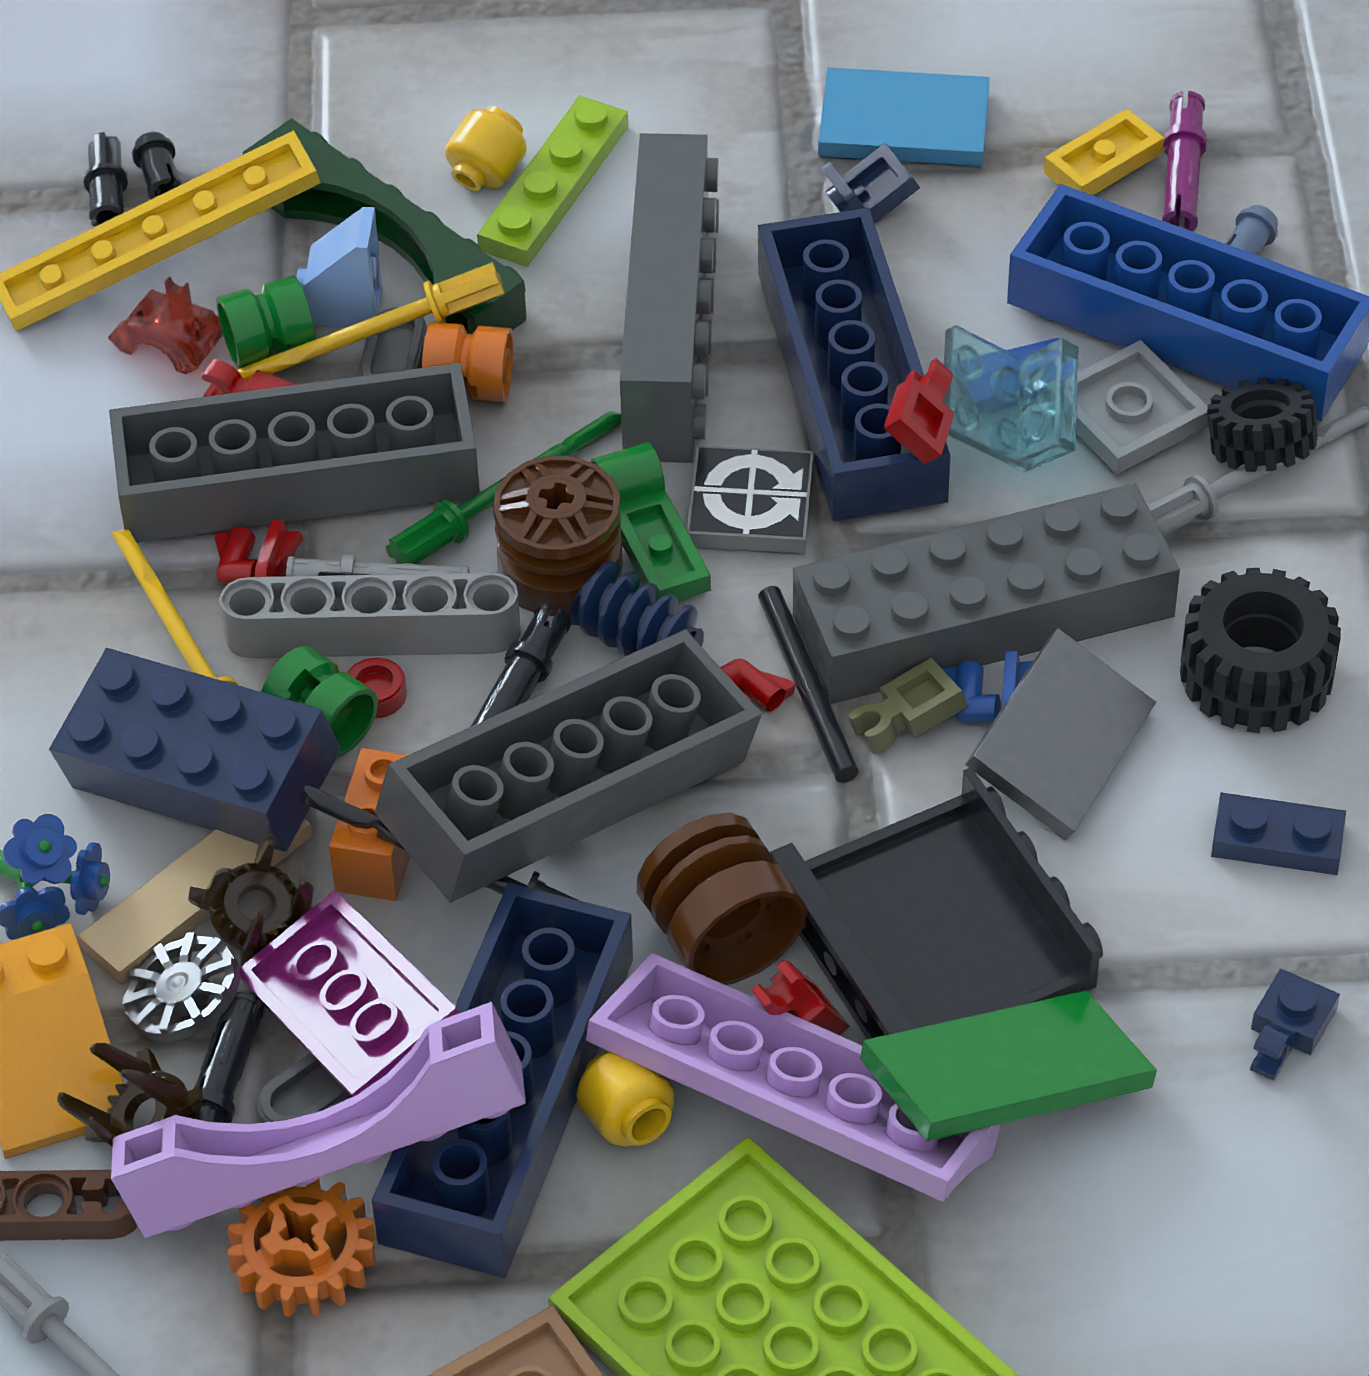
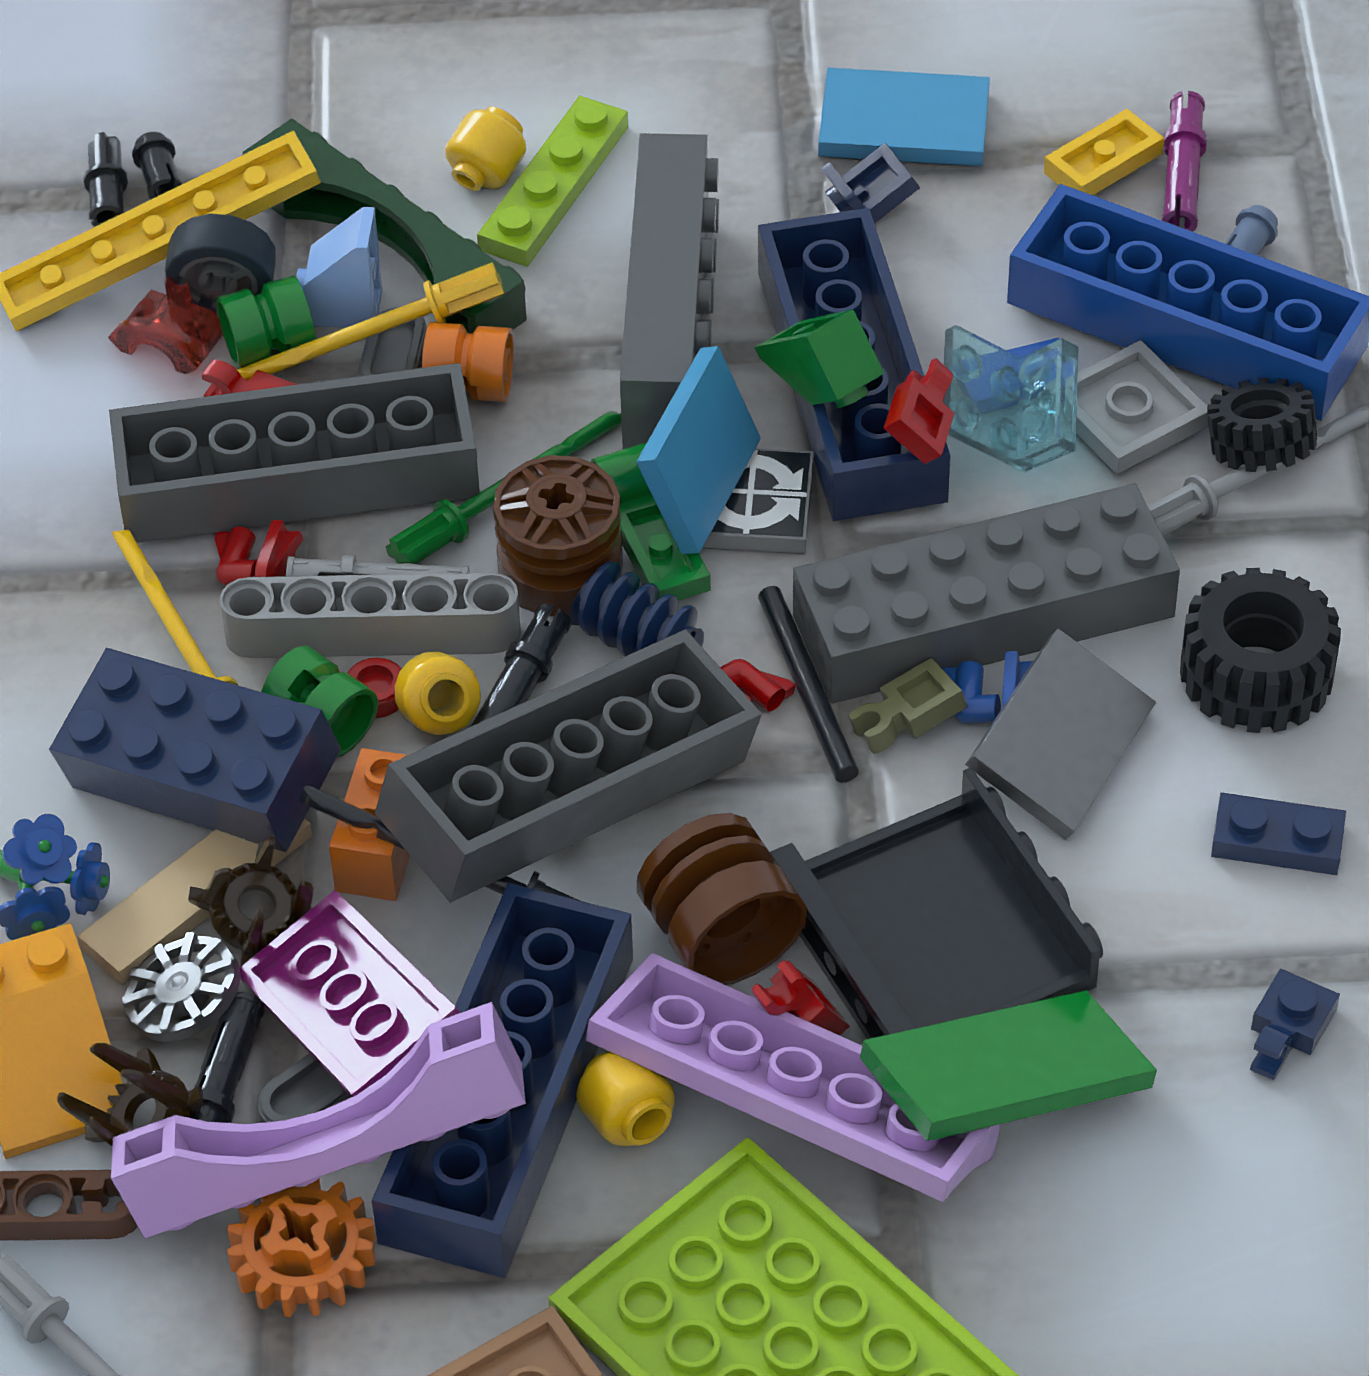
none -> black wheel [165,214,276,315]
none -> yellow head [395,651,481,735]
none -> dark azure tile [636,346,761,554]
none -> green slope [754,309,884,408]

